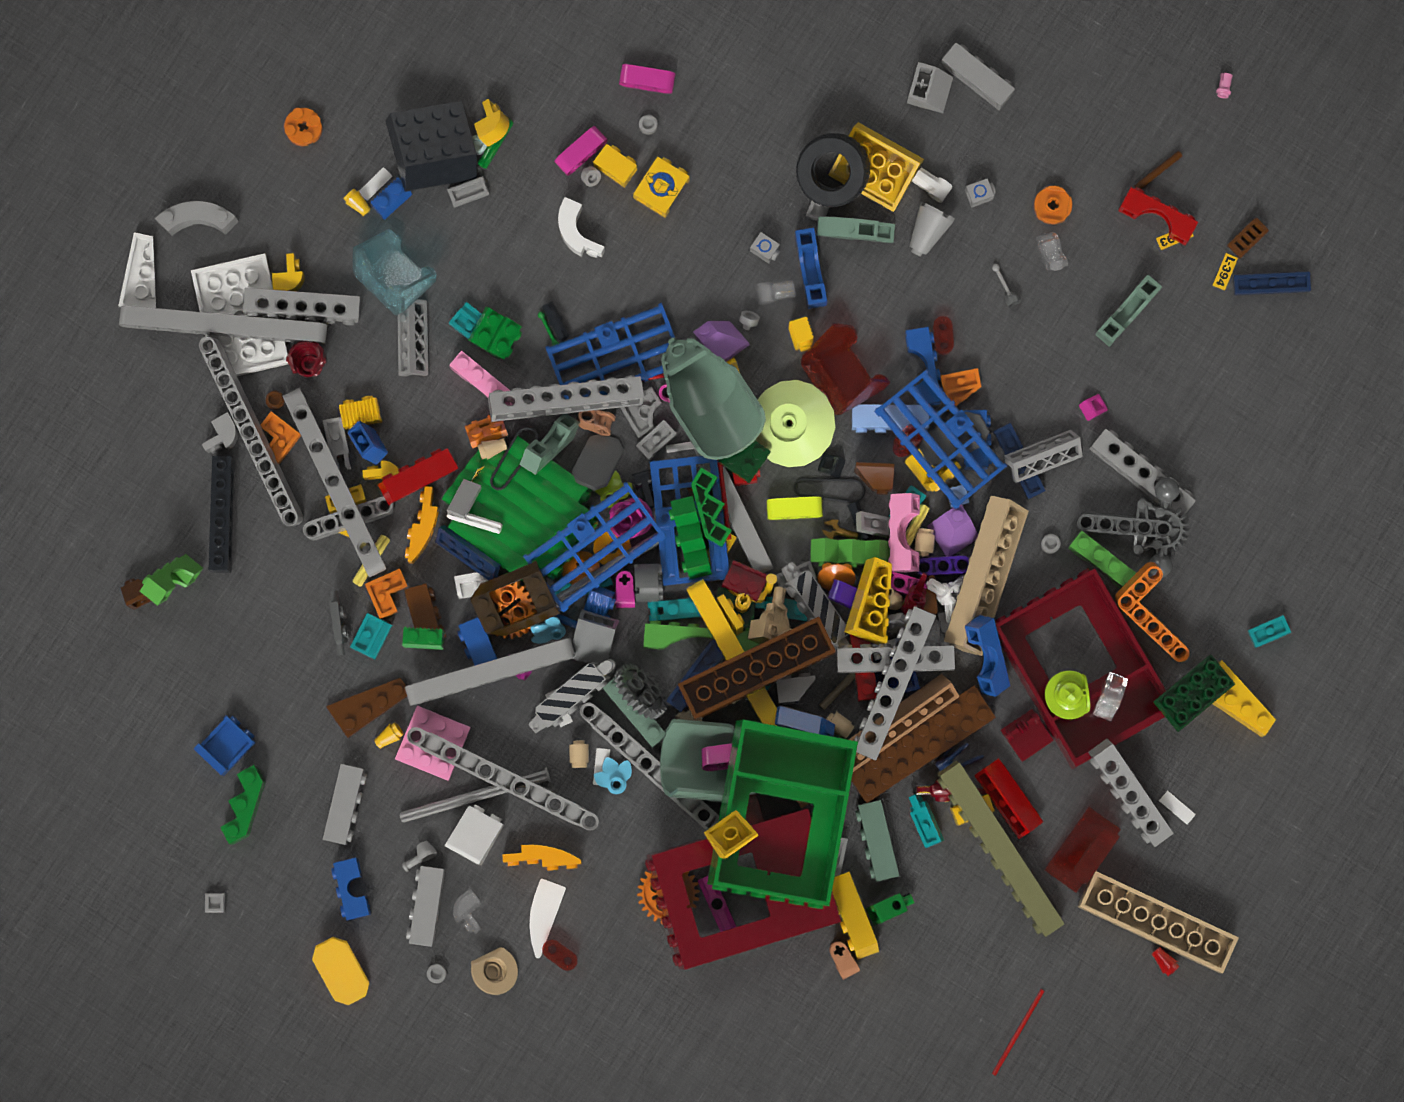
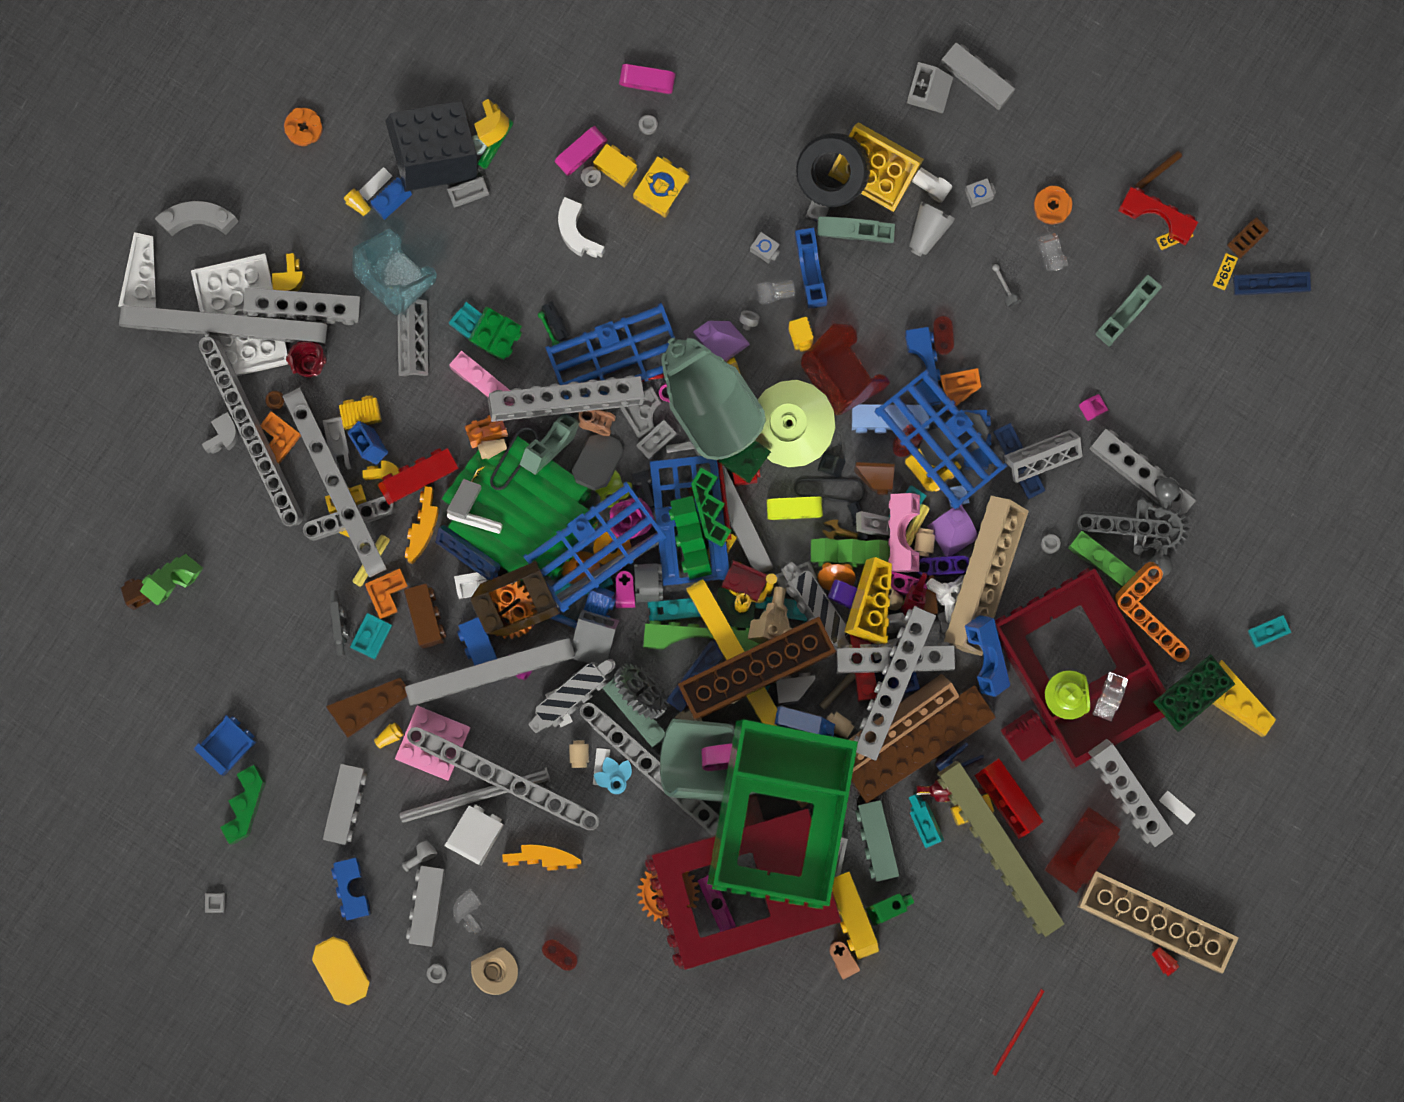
black brick [208,456,235,573] -> none
green brick [402,626,444,650] -> none
white sticker [529,879,566,958] -> none
medium azure plate [530,616,566,643] -> none
yellow slope [704,810,758,858] -> none
yellow plate [717,594,745,636] -> none
bright pink pin [1216,73,1233,98] -> none

